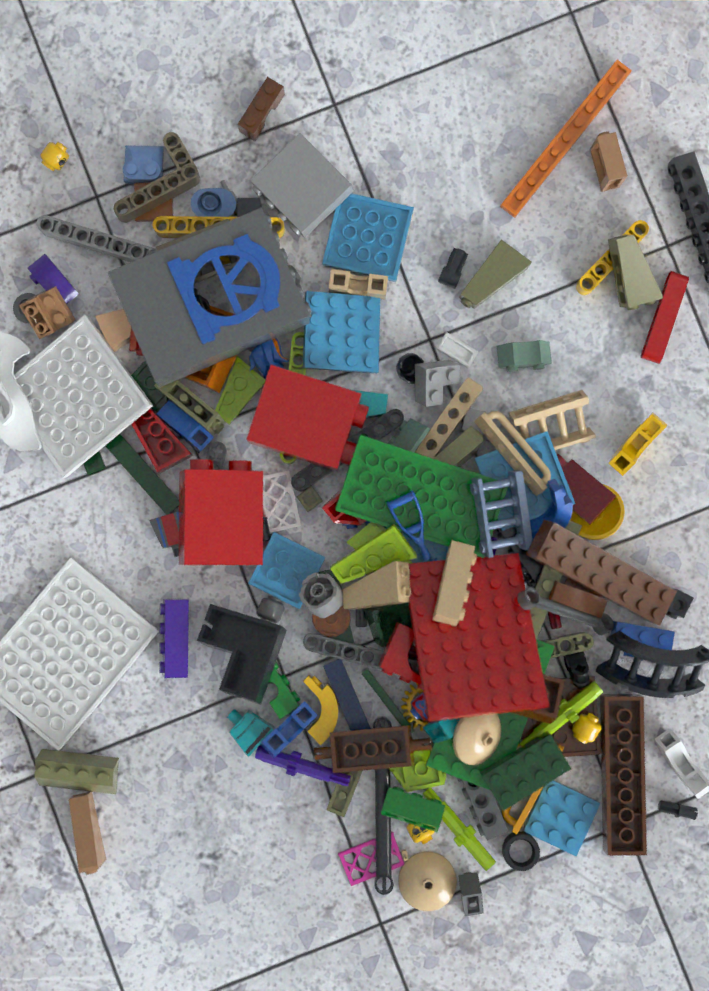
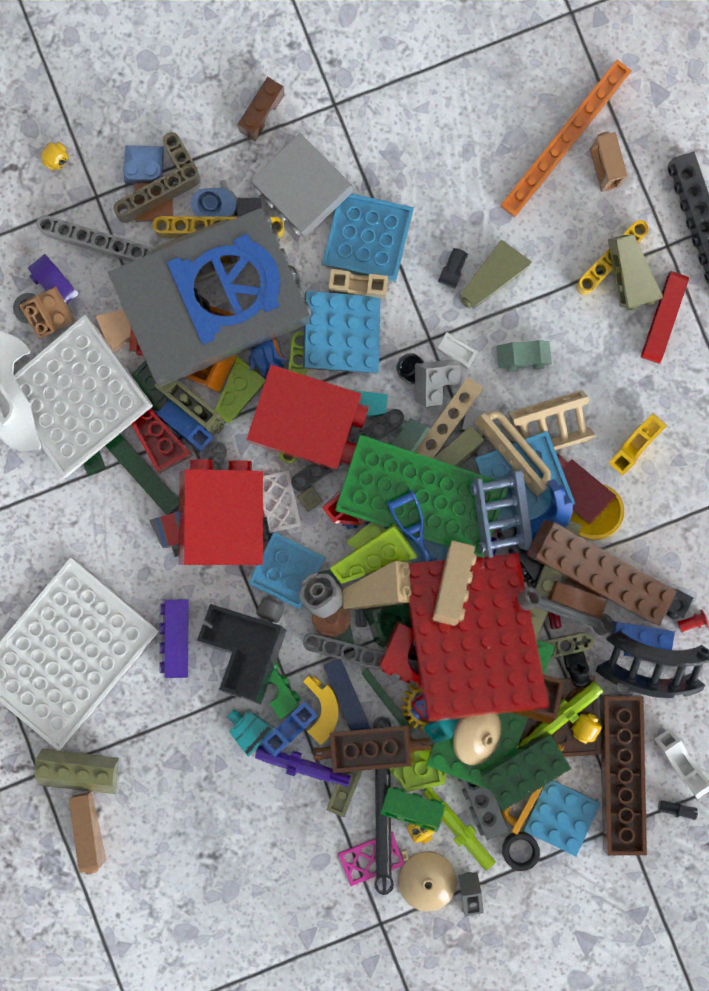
none -> red pin [677,609,709,633]

